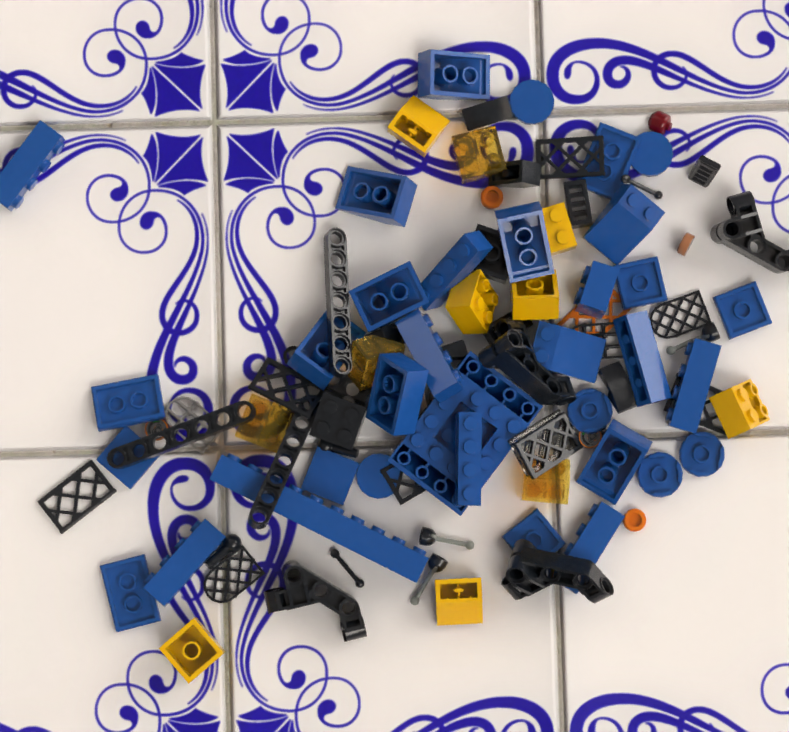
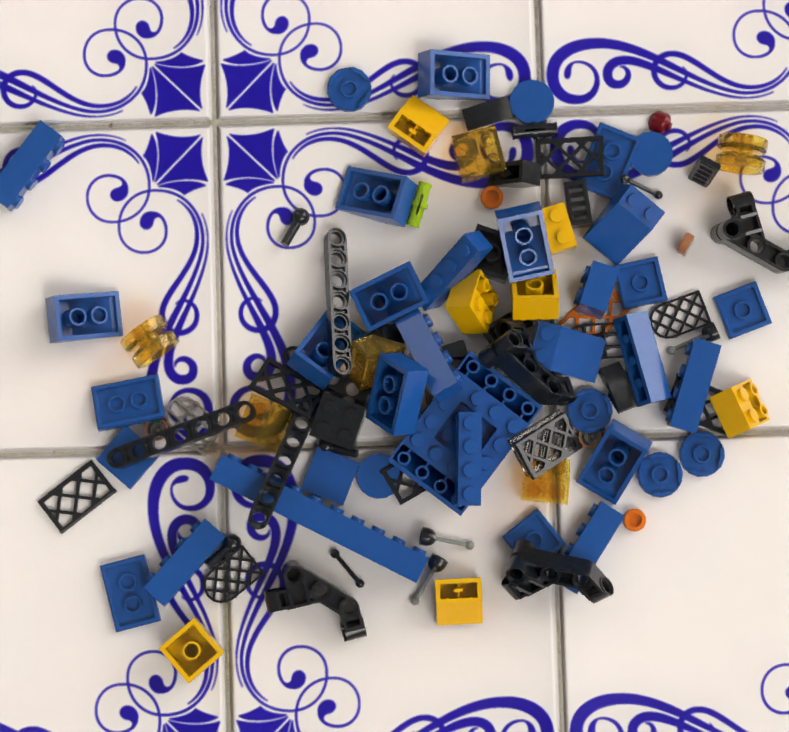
none -> blue slope [45,291,123,343]
none -> clear yellow wheel [120,314,179,369]
none -> black bar [281,208,310,247]
none -> blue tile [327,67,372,112]
none -> lime pin [406,181,432,228]
none -> black pin [512,122,558,140]
none -> clear yellow wheel [715,133,768,175]

